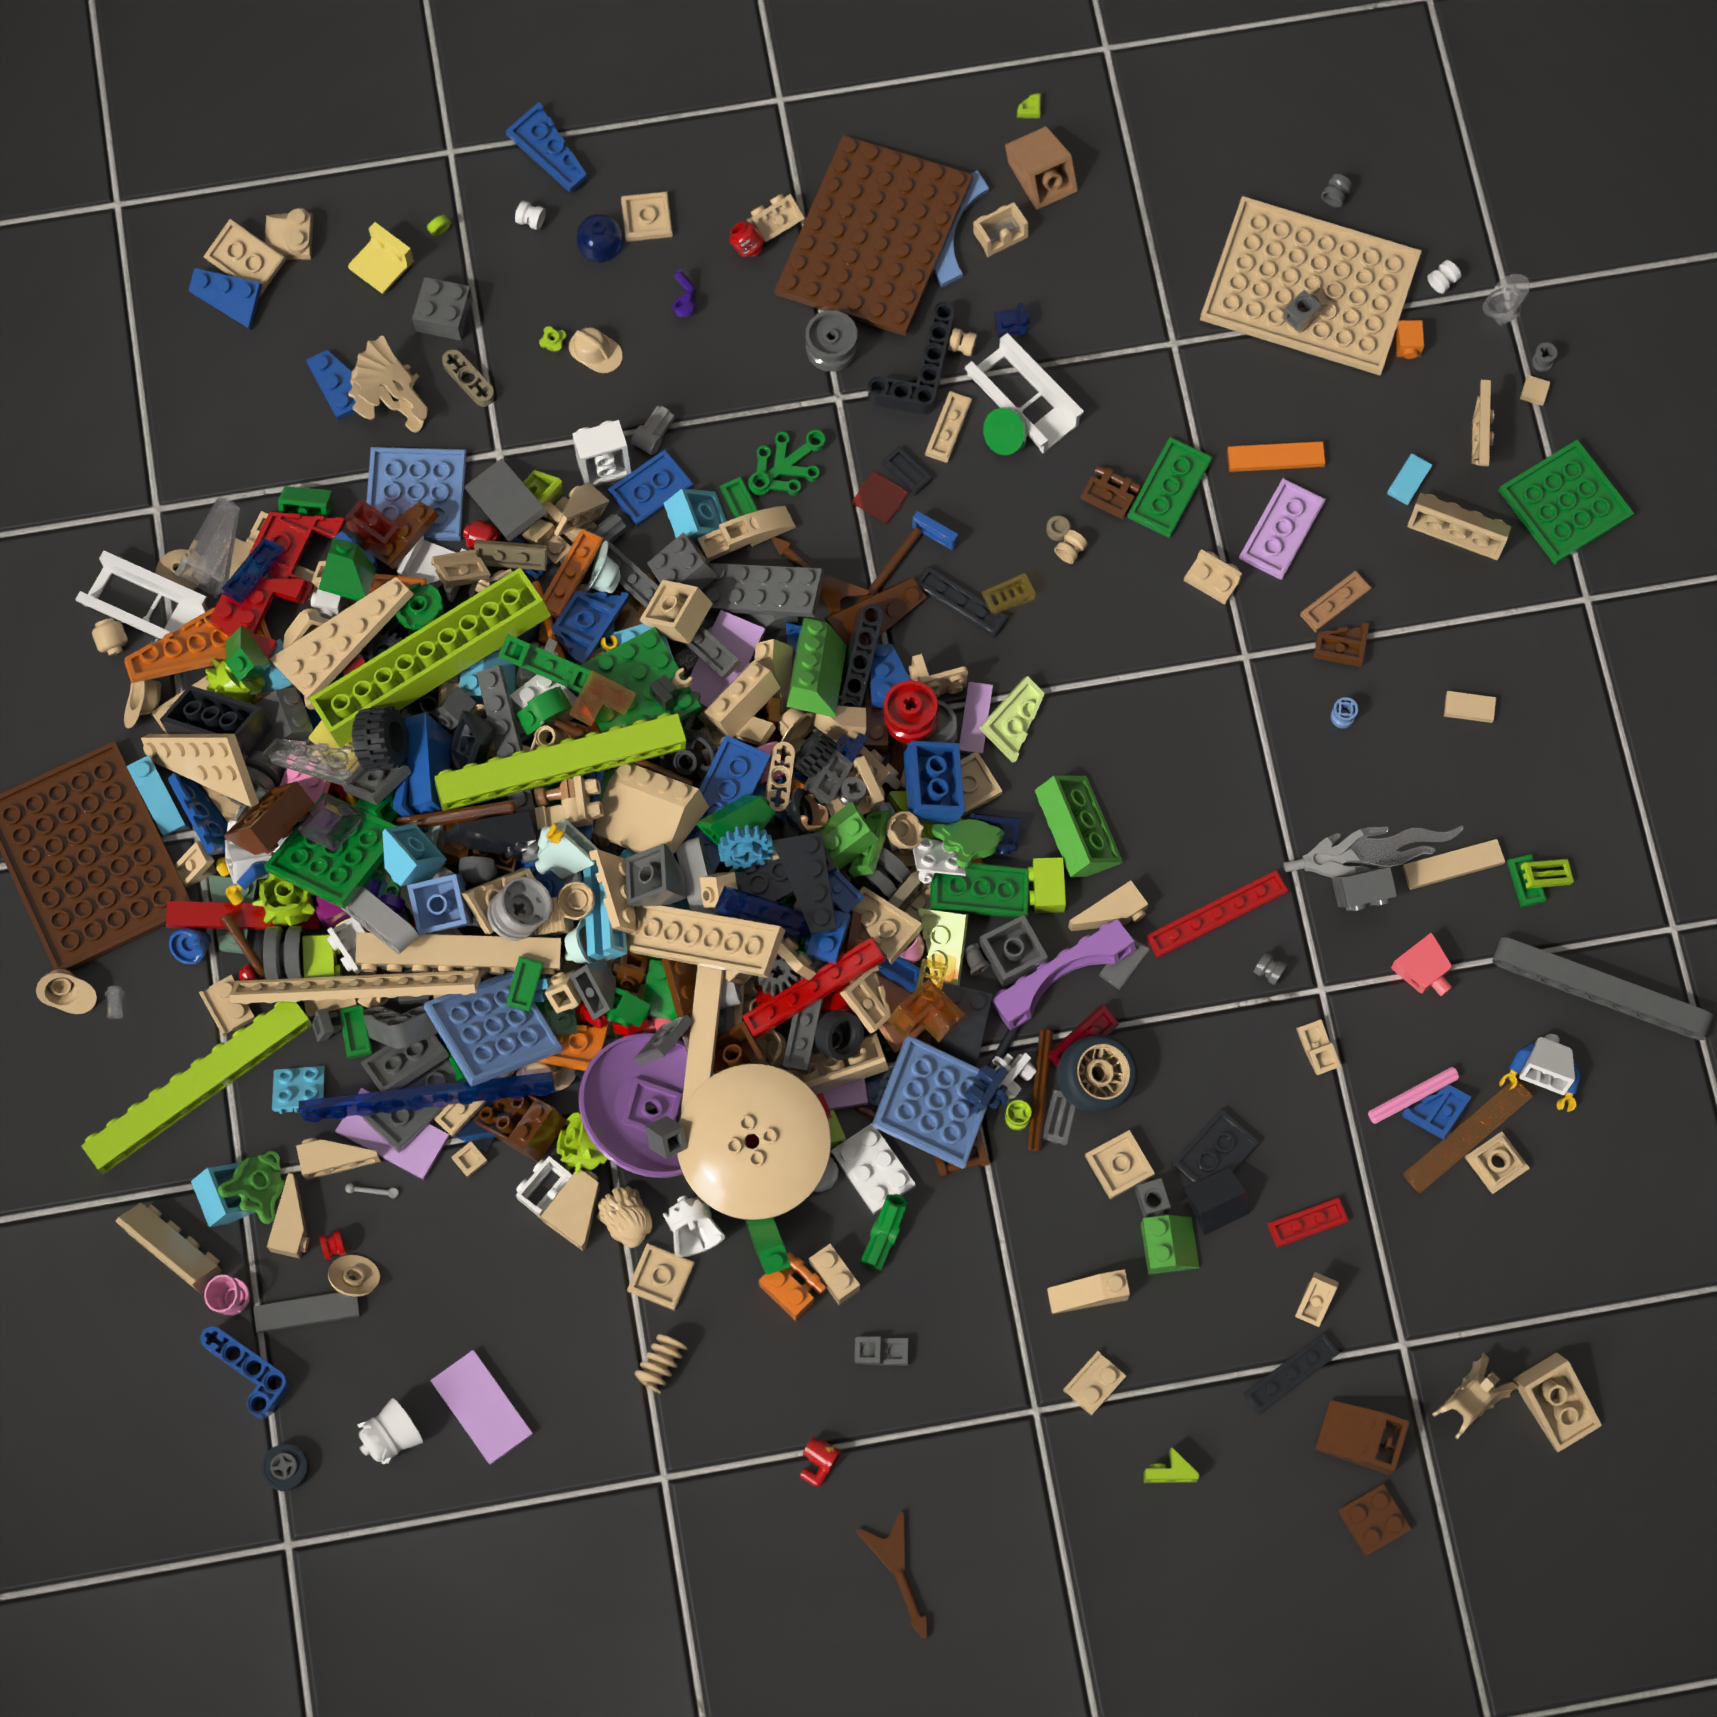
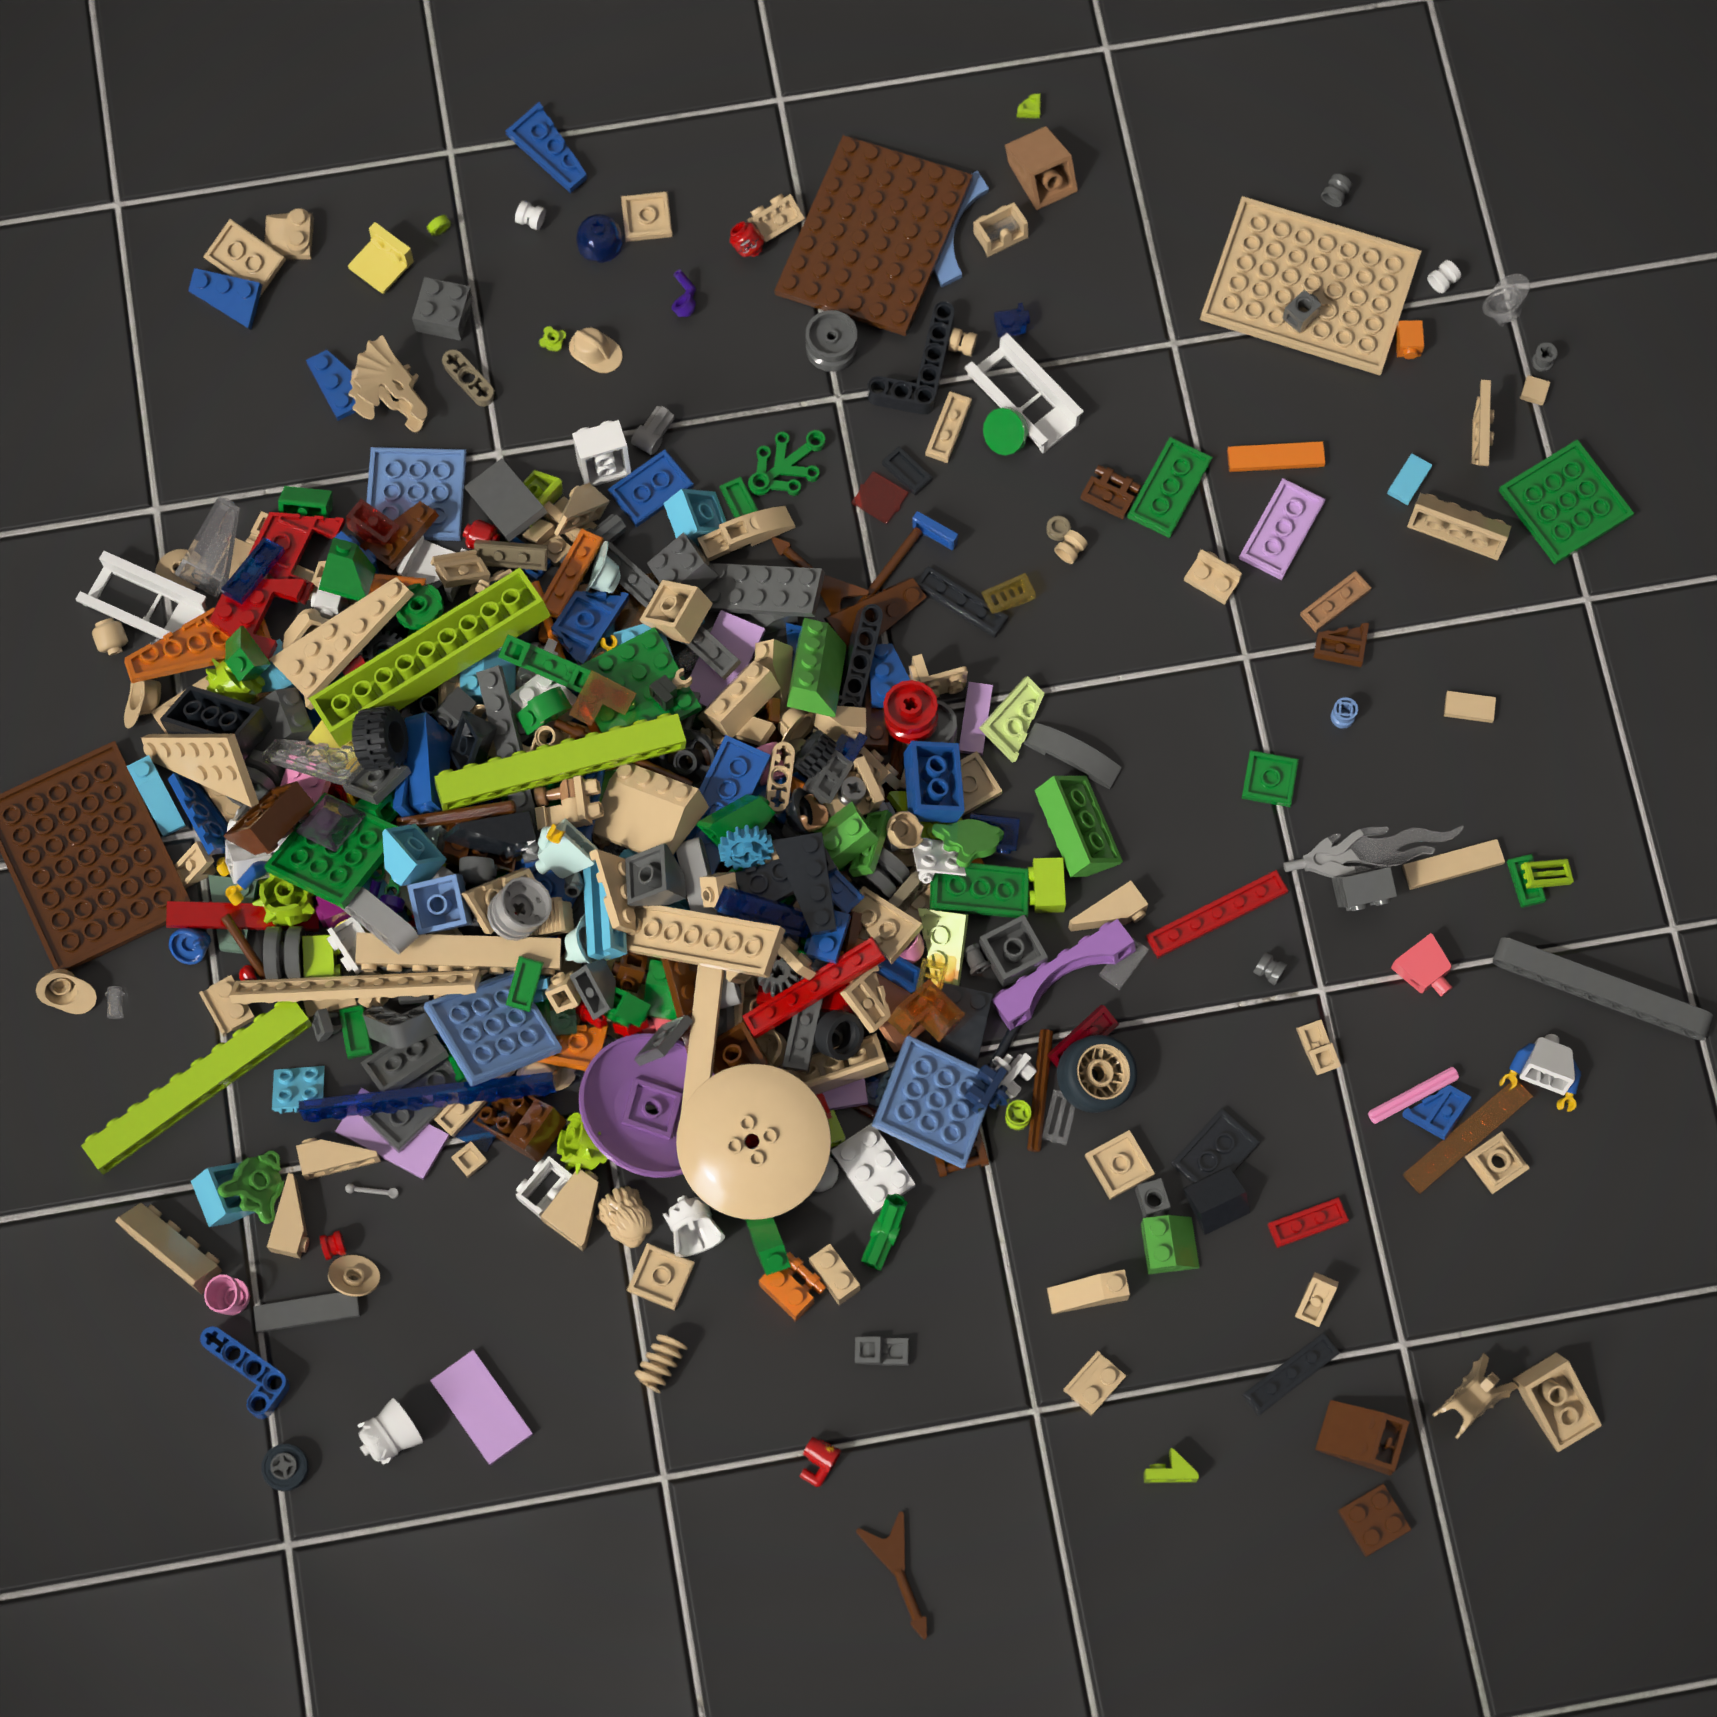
tan hair [557,881,595,920] -> none
dark grey brick [645,1116,687,1159] -> none
none -> dark grey slope [1024,723,1122,789]
none -> green tile [1242,750,1299,807]

